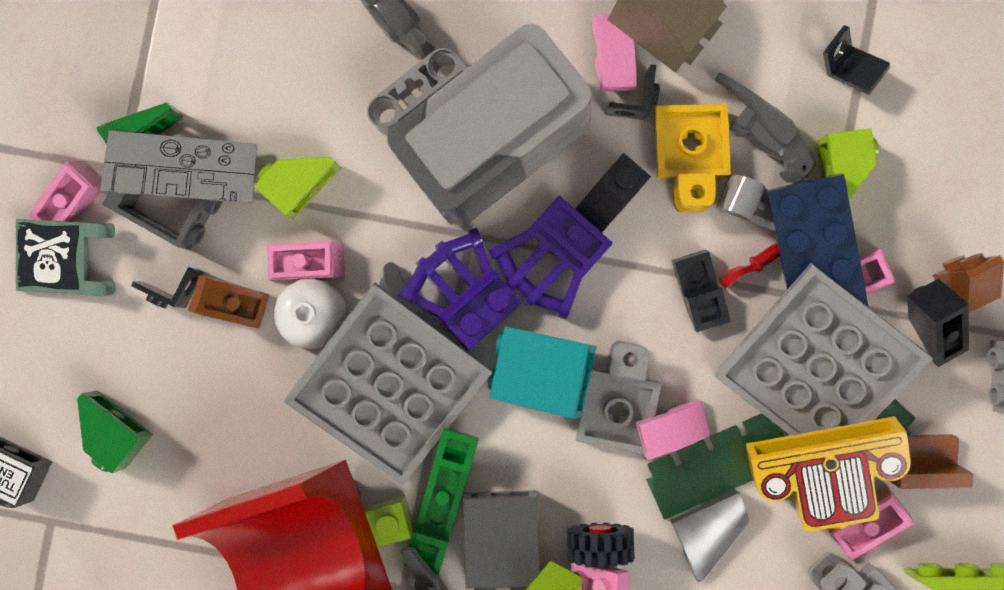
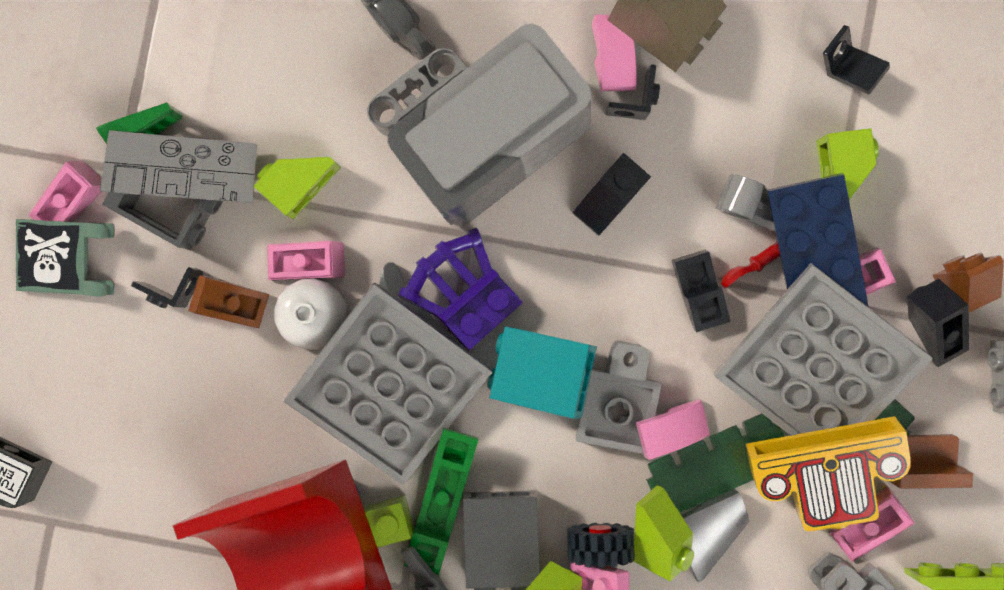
green slope [77,391,153,474] -> none
dark purple plate [489,195,613,320] -> none
yellow plate [653,104,731,213] -> none
dark grey animal [715,73,816,184] -> none
none -> lime slope [634,485,694,582]

